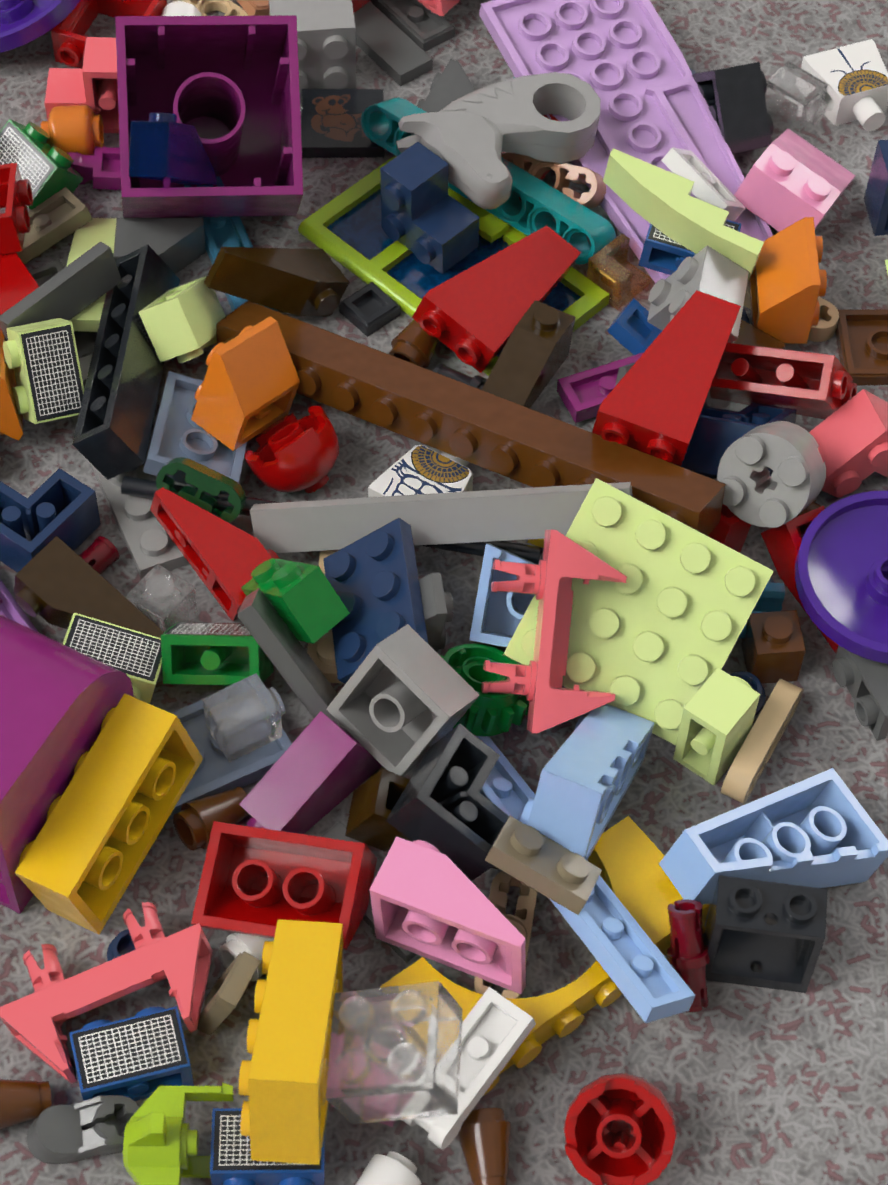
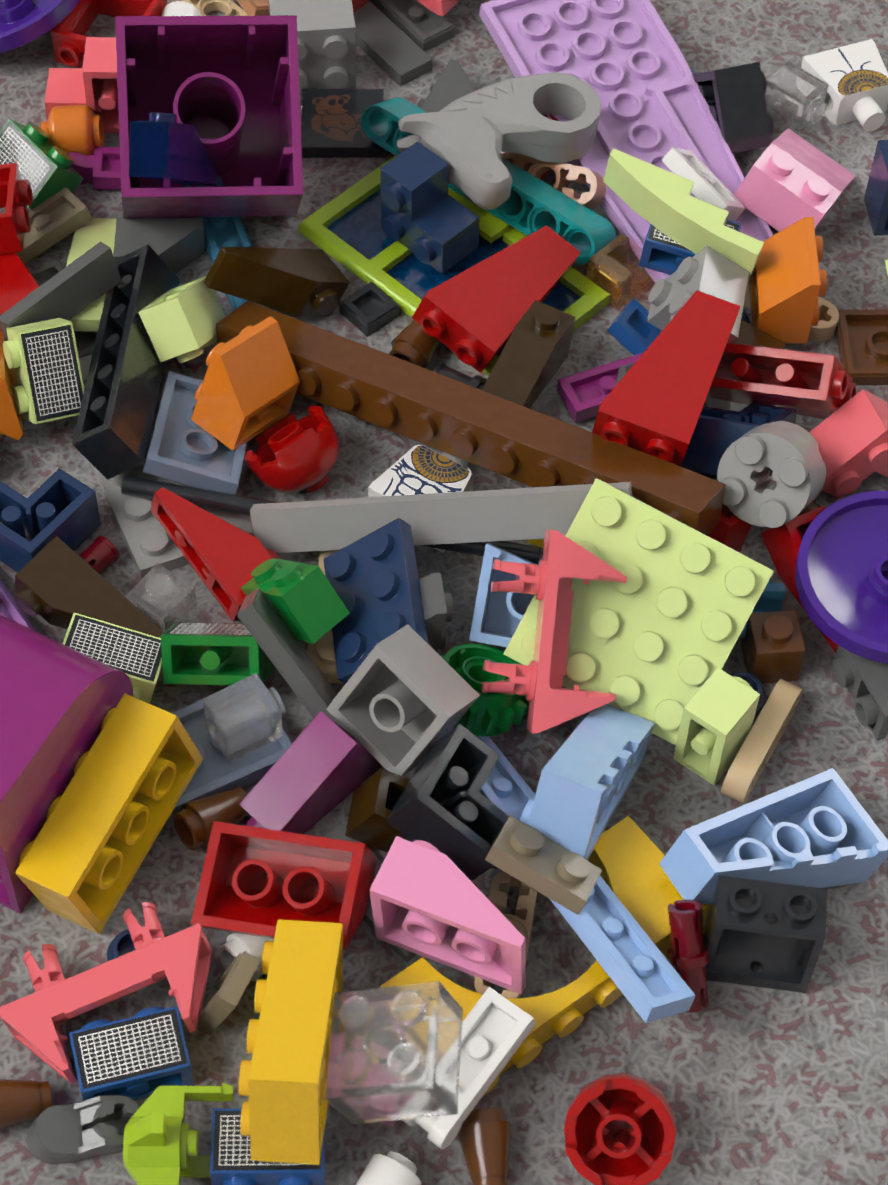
dark green beam [156,457,246,523] -> none

